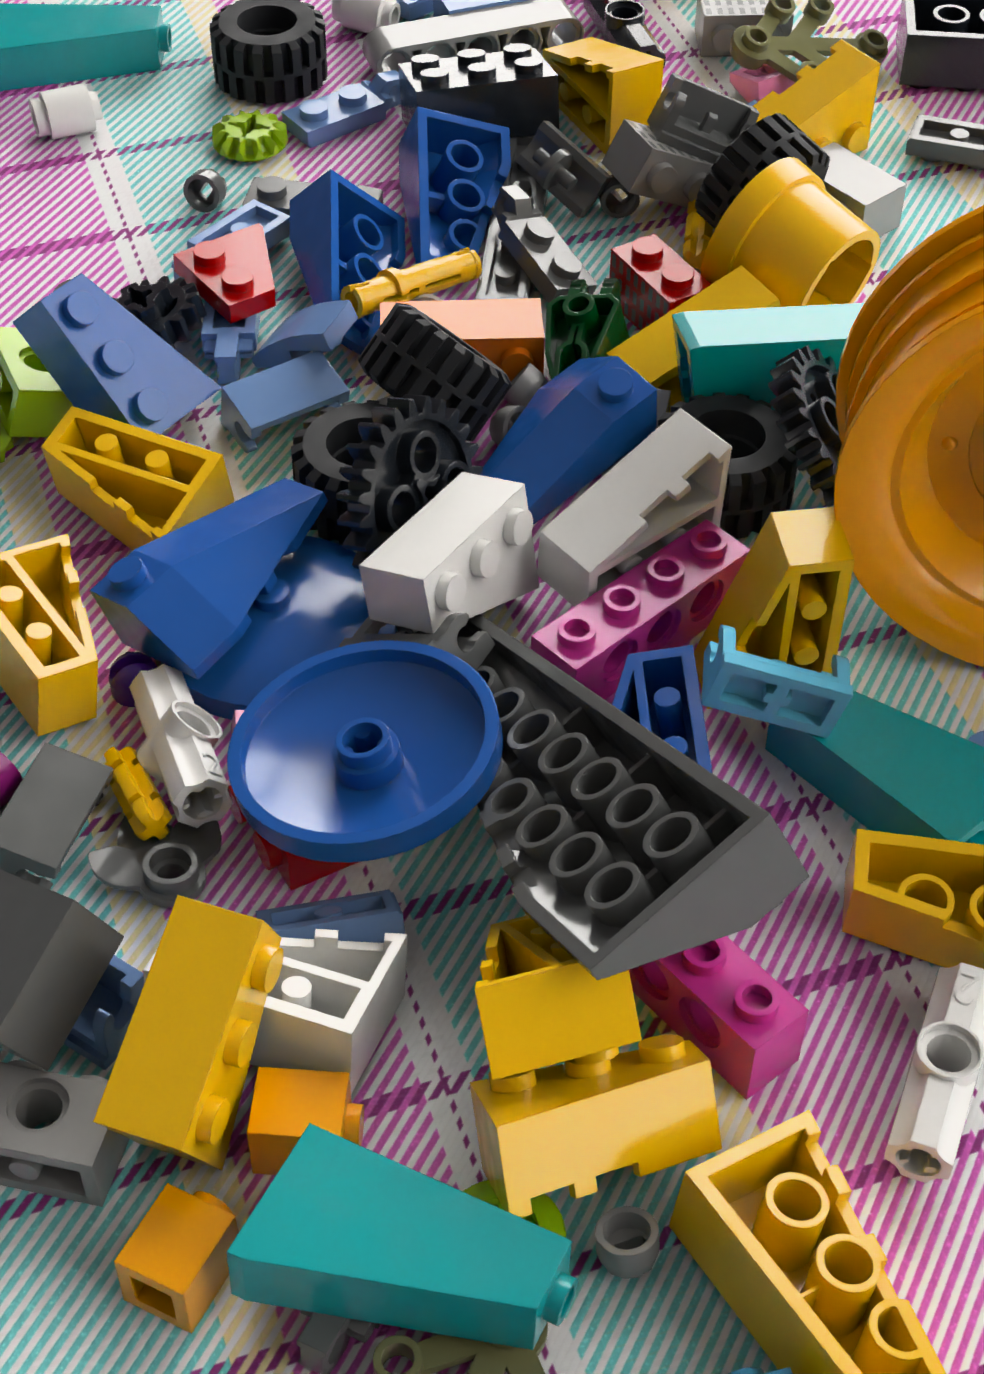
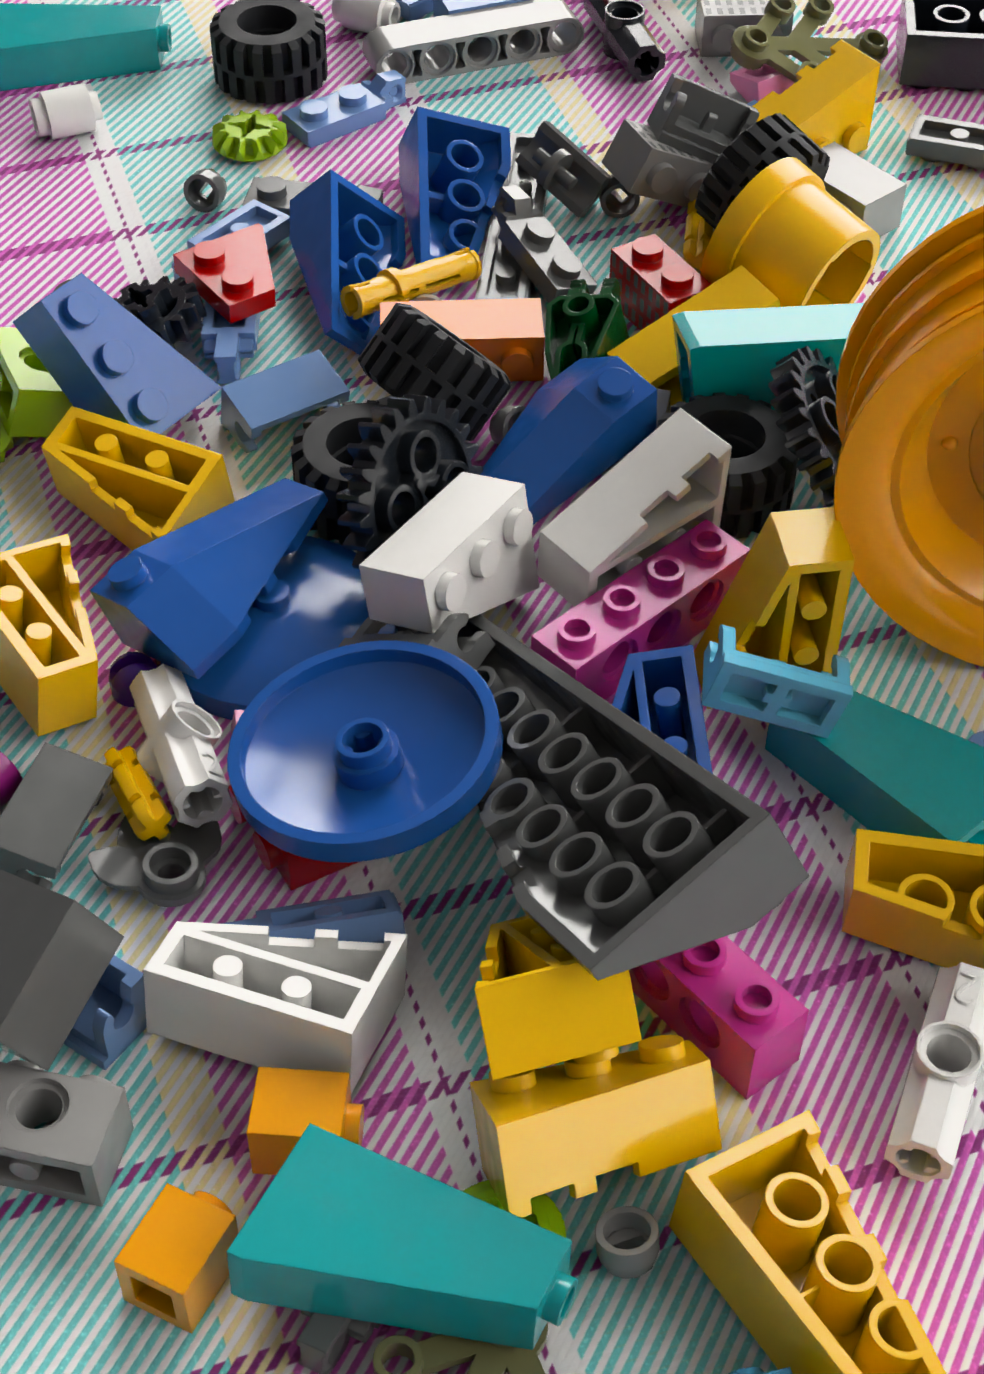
yellow wedge [93,895,284,1170] -> none
medium blue slope [251,300,358,368] -> none
black brick [398,43,560,138] -> none
light grey hinge [504,362,548,407] -> none
yellow wedge [543,37,664,154] -> none

